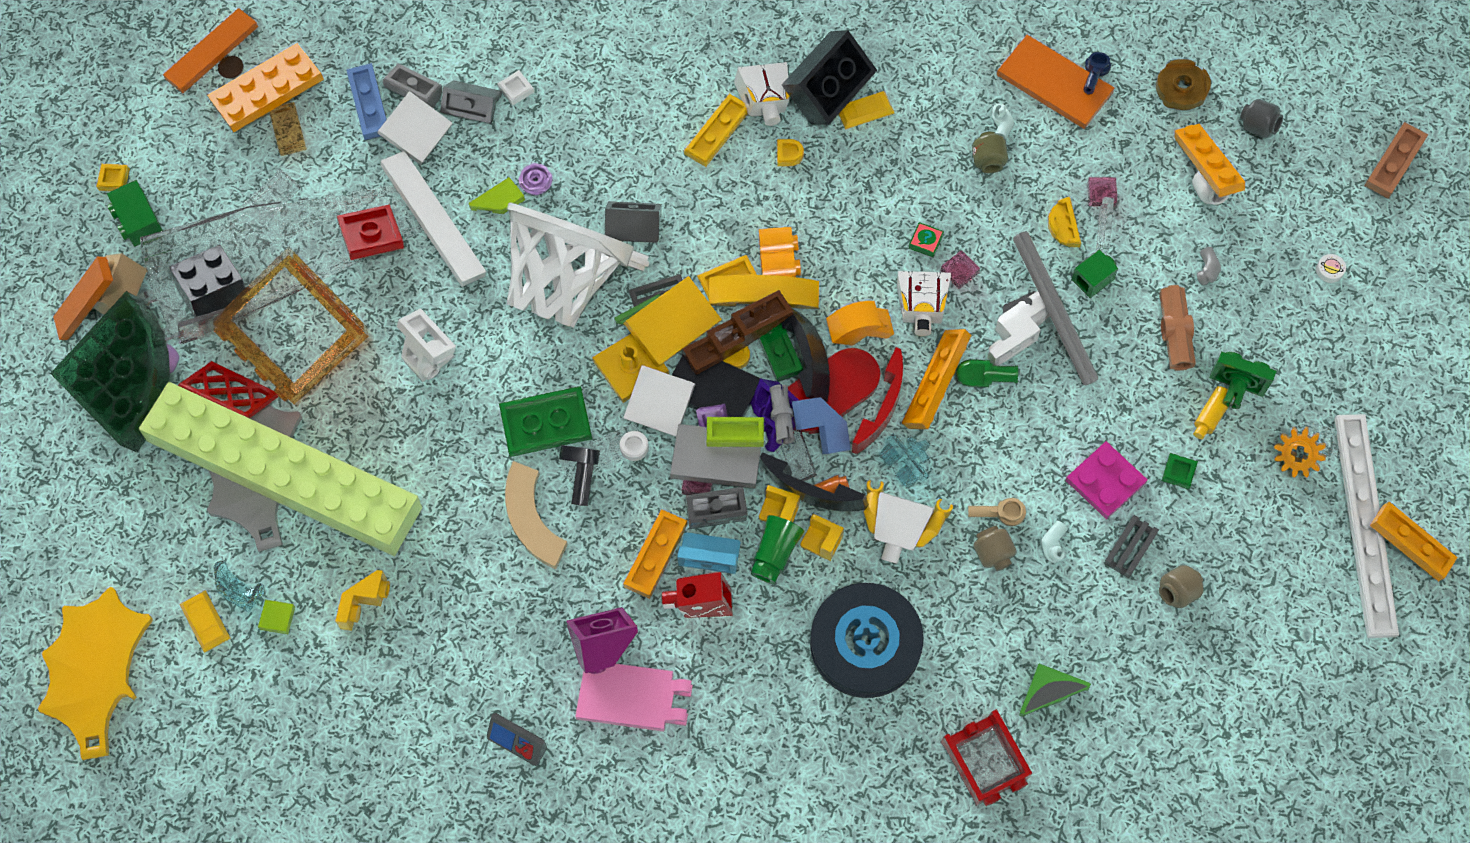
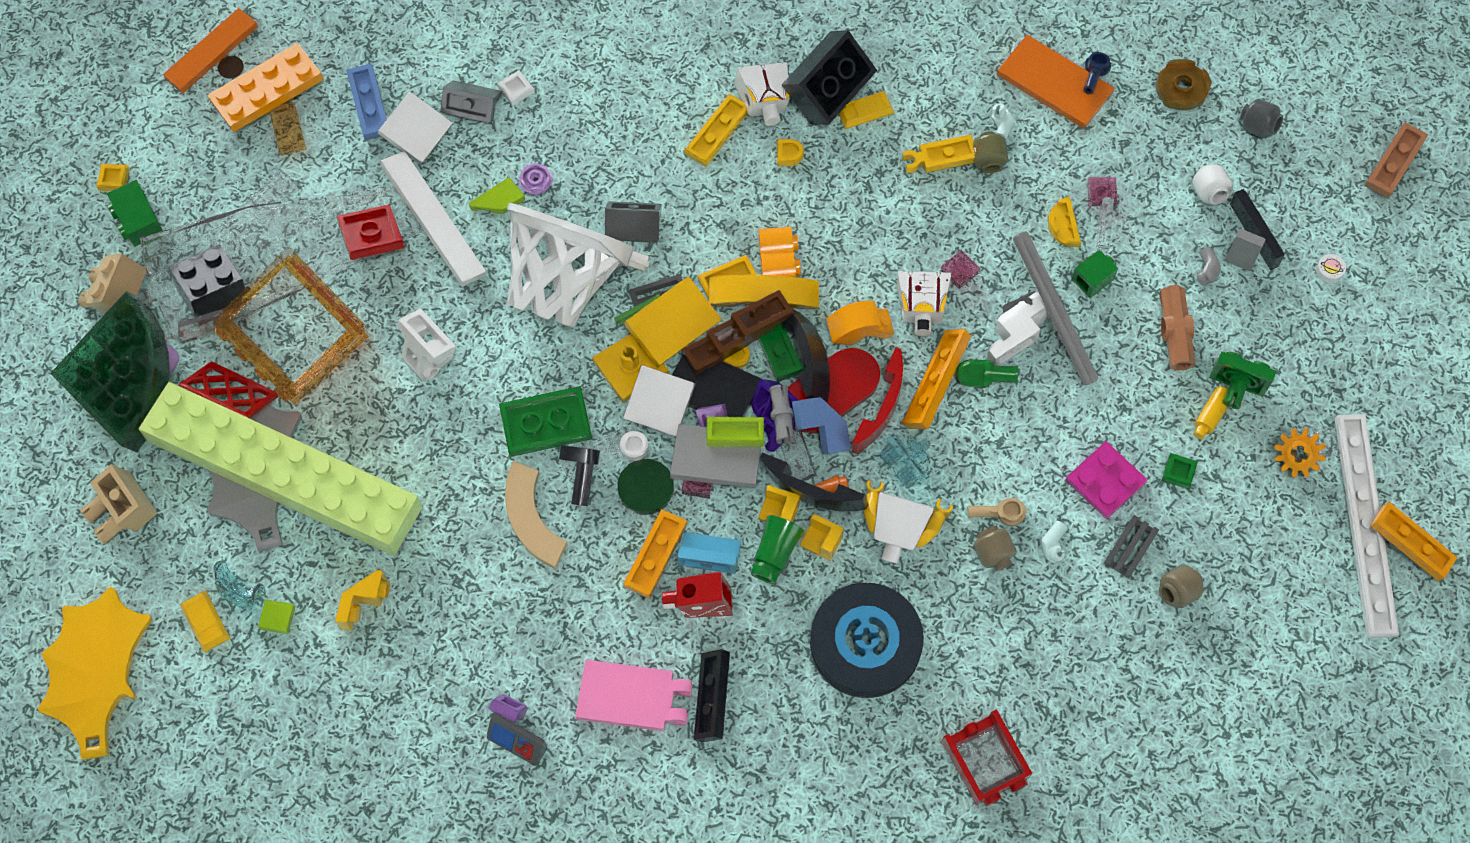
orange tile [53,256,113,340] -> none
light grey brick [383,63,442,108] -> none
magenta slope [566,607,638,674] -> none
dark grey brick [685,487,748,529] -> none
tile [908,222,944,258] -> none
tile [1019,663,1091,717] -> none
light orange plate [1174,123,1245,197] -> none
none -> tan brick [80,464,158,544]
none -> medium lavender tile [489,694,528,723]
none -> dark green tile [617,459,674,515]
none -> black plate [694,649,730,742]
none -> yellow plate [902,134,975,173]
none -> light grey tile [1225,228,1266,271]
none -> black tile [1230,189,1285,270]

